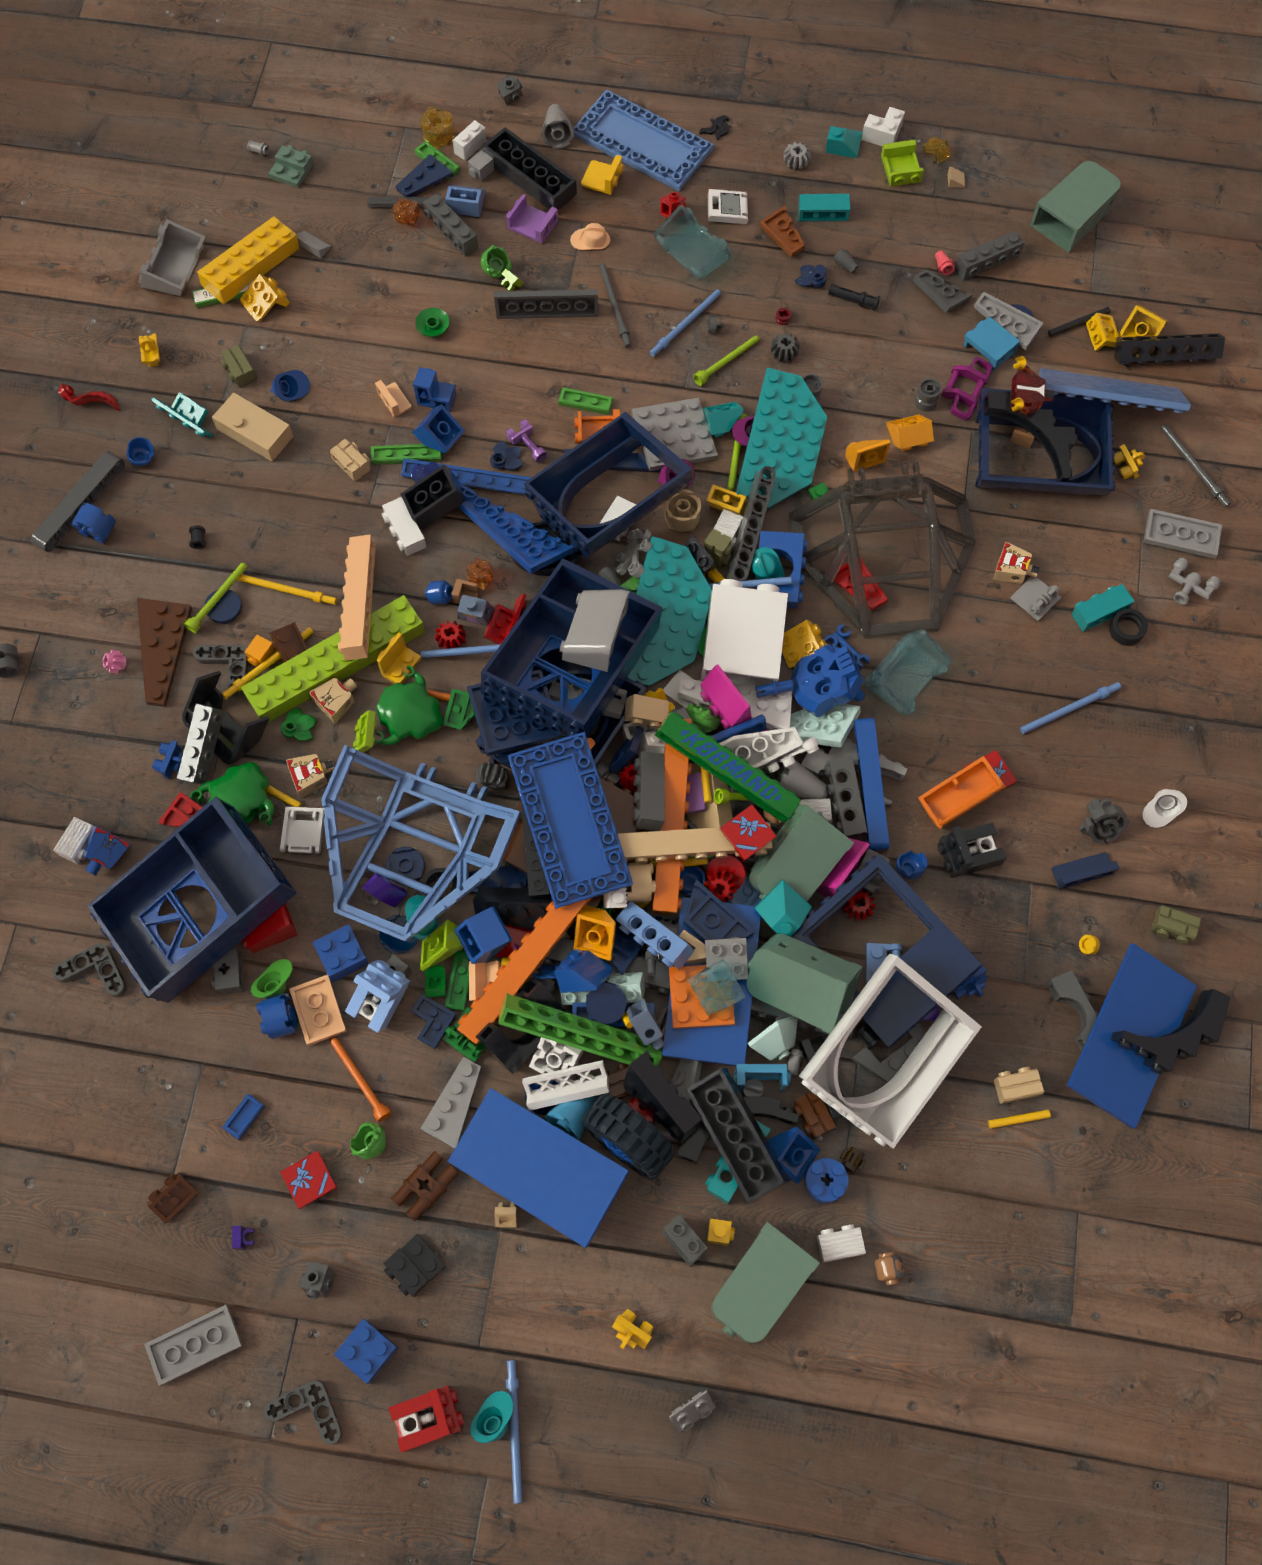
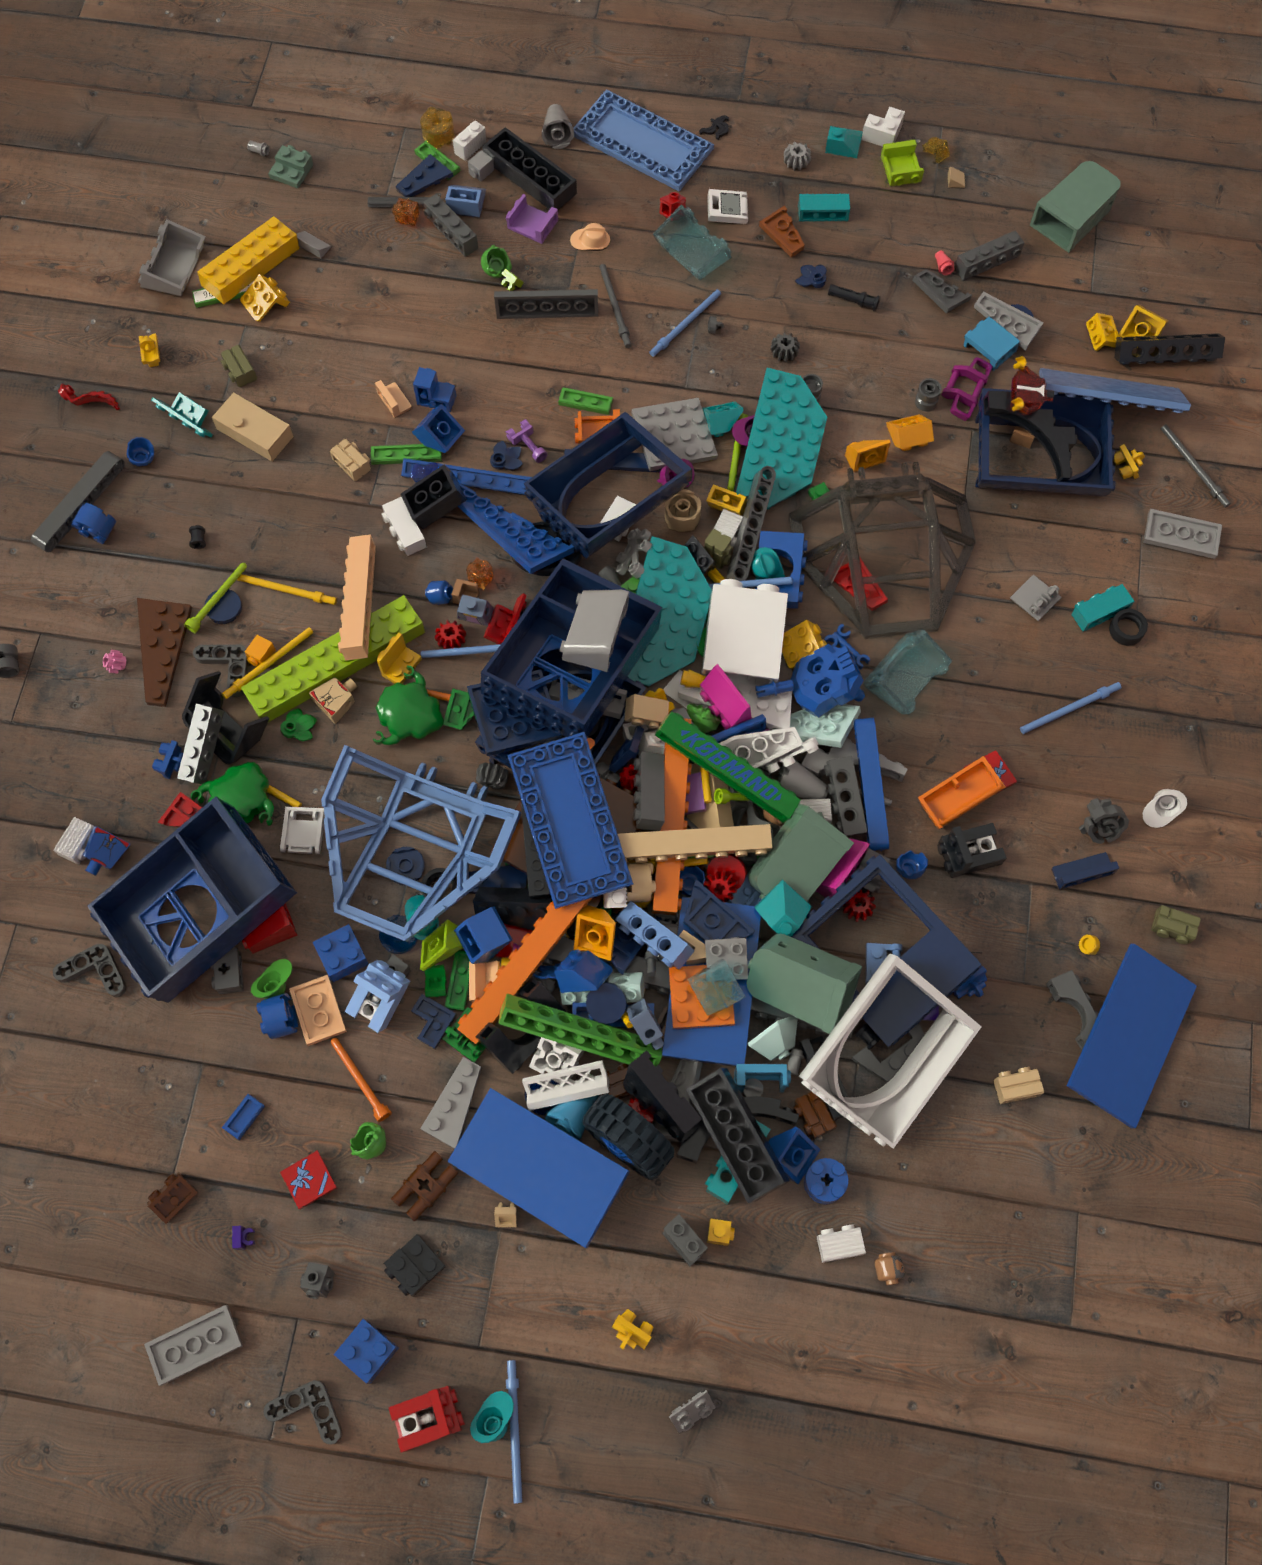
reddish brown plate [269,622,308,663] -> none
blue piece [270,370,310,401] -> none
torso [286,754,335,798] -> none
lime plate [353,710,377,753] -> none
dark purple slope [363,873,408,908] -> none
green dish [415,308,450,337] -> none
dark grey brick [496,74,523,105] -> none
yellow bracket [581,155,624,195] -> none
lime piece [693,336,759,386] -> none
sand green piece [711,1222,820,1344] -> none
red tile [720,805,777,861] -> none
dark red bush [775,308,791,325] -> none
dark grey cone [834,248,859,273] -> none
dark brown gear [839,1147,866,1173] -> none
yellow bar [988,1109,1051,1129] -> none
torso [993,542,1040,584] -> none
black bar [1048,307,1111,337] -> none
black arch [1111,989,1231,1074] -> none
light grey piece [1168,558,1221,605] -> none
none -> yellow cone [680,669,706,688]

